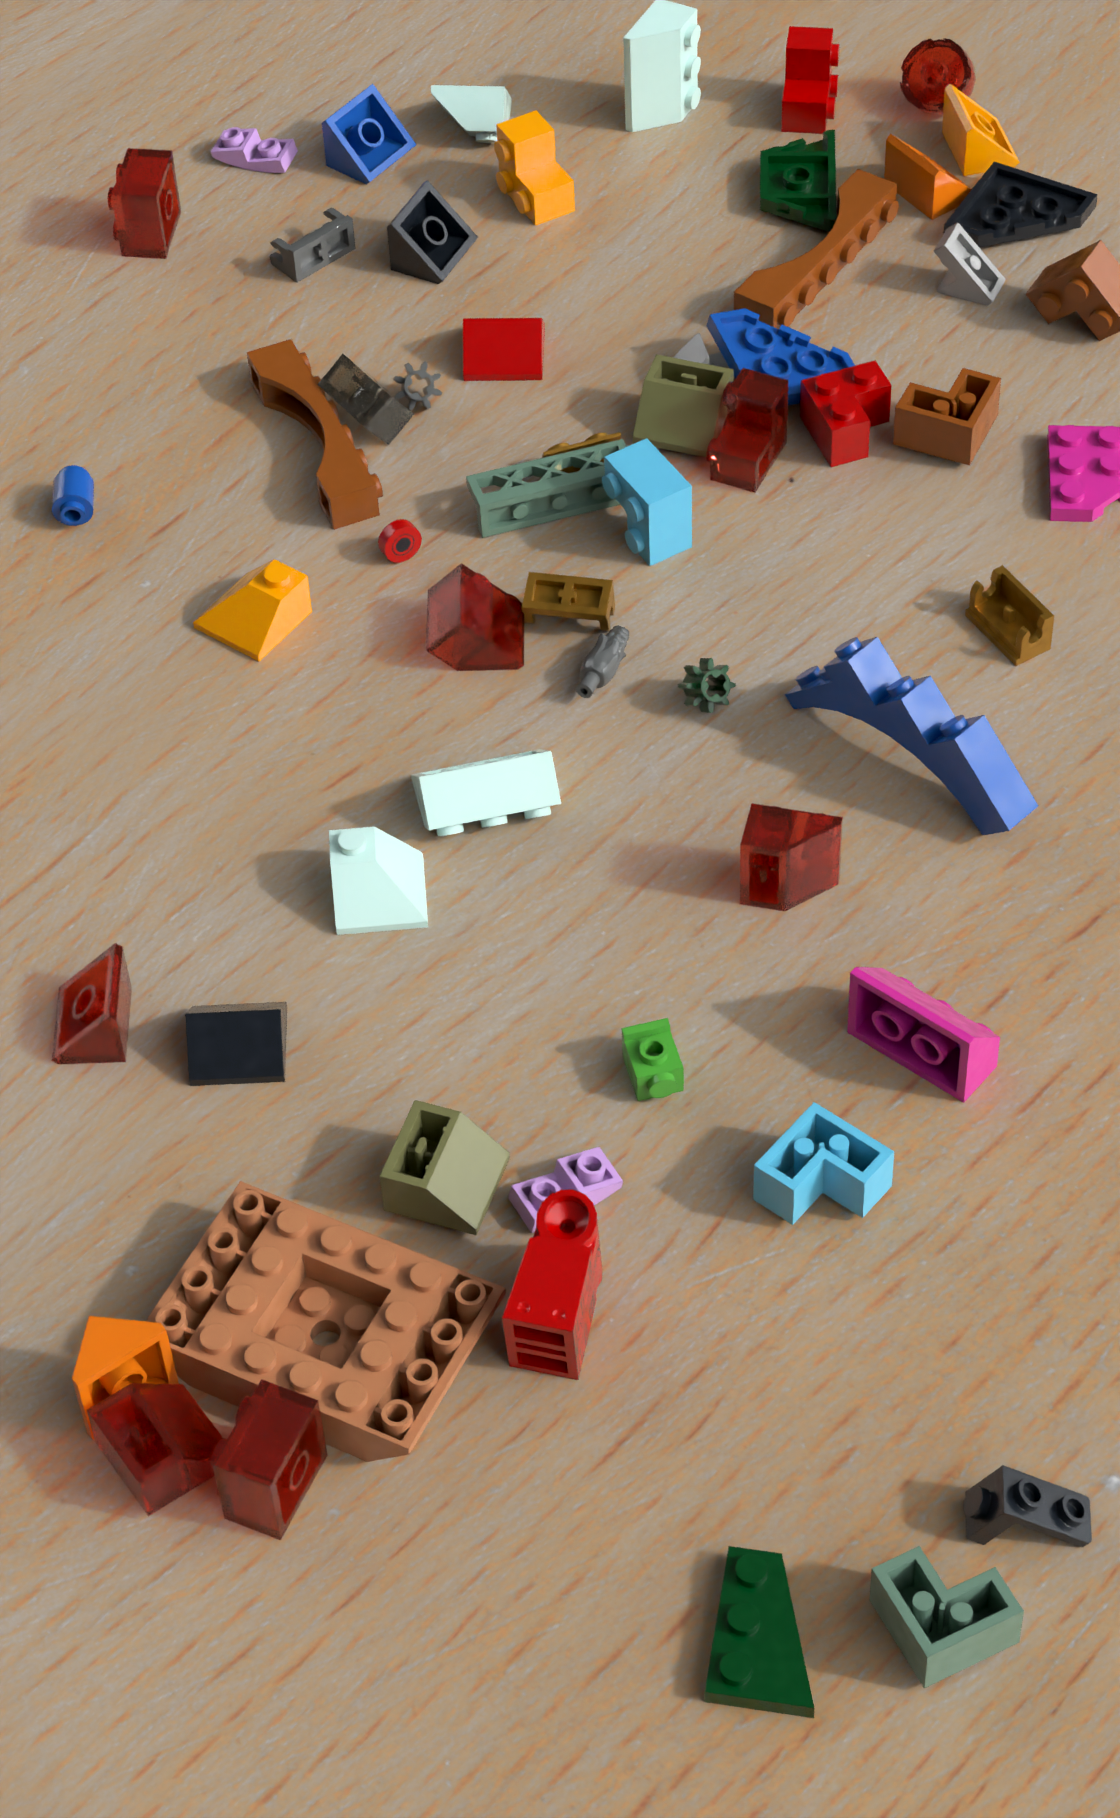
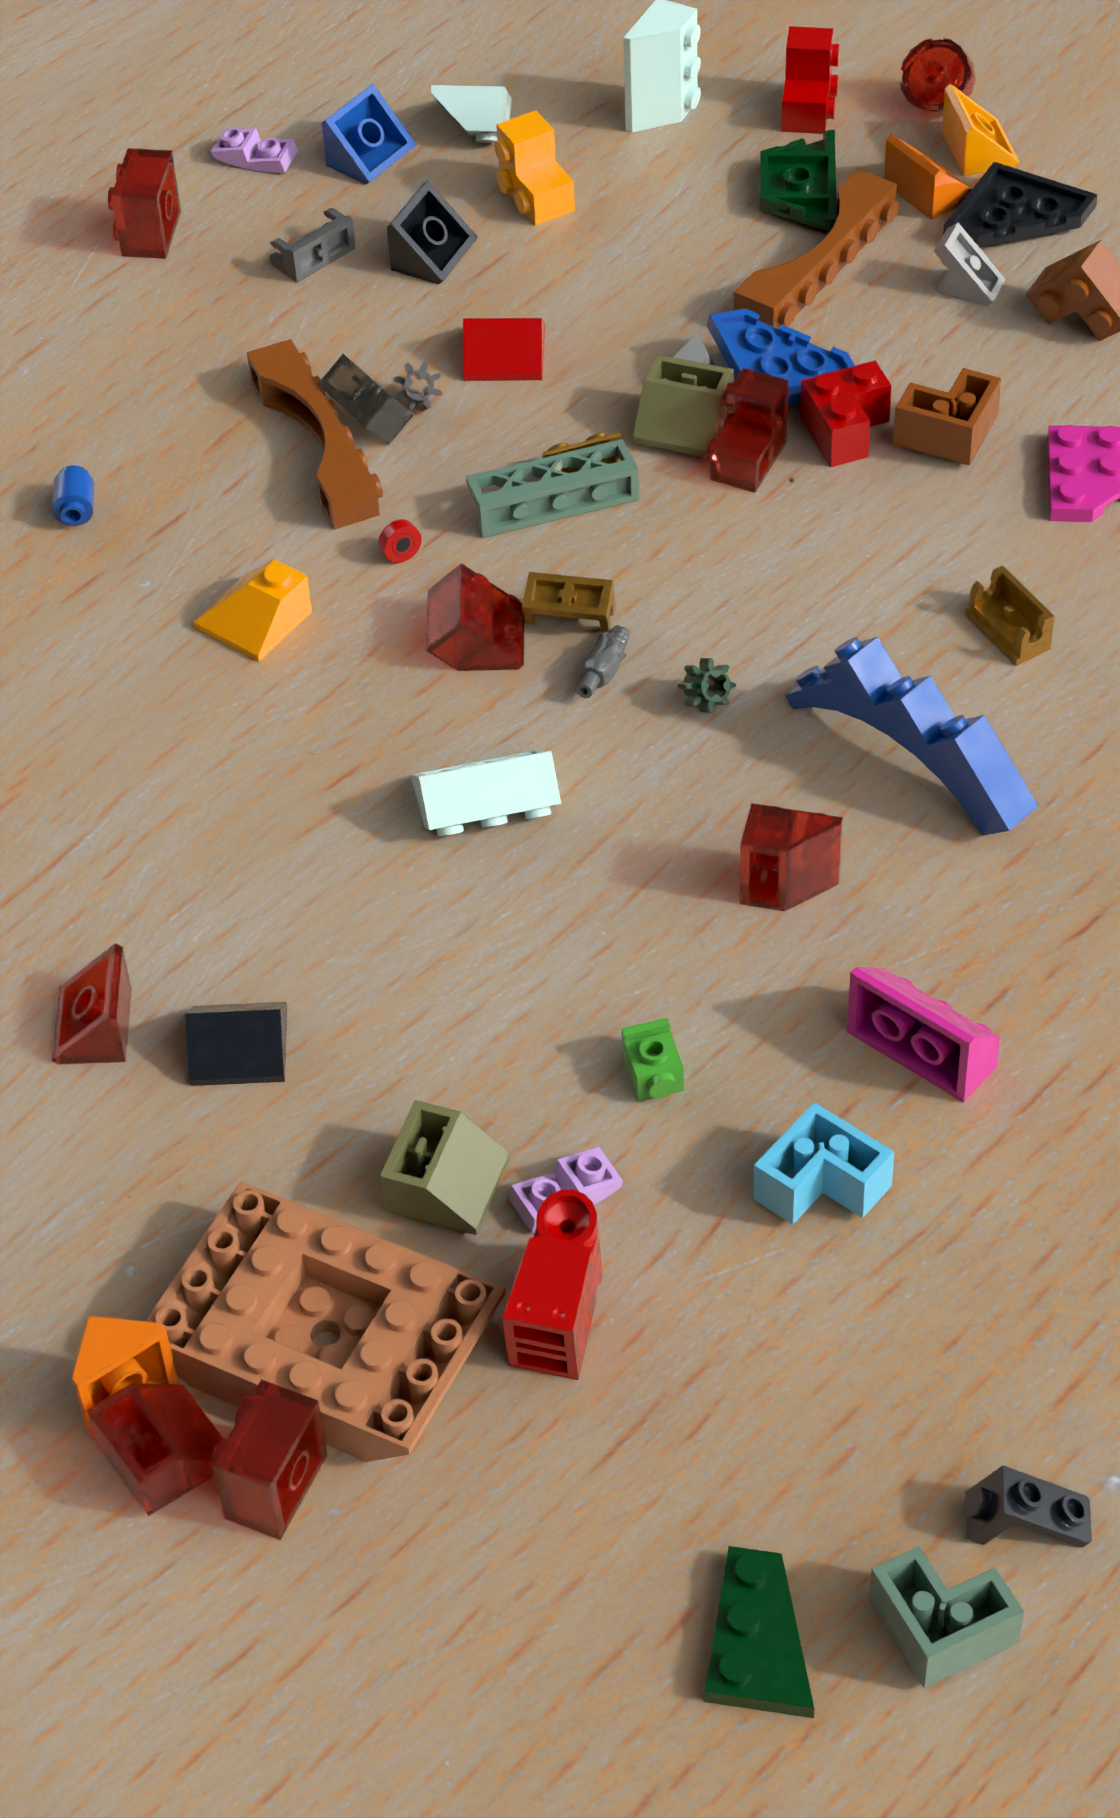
light aqua slope [329,827,428,935] -> none
medium azure brick [602,438,692,566] -> none

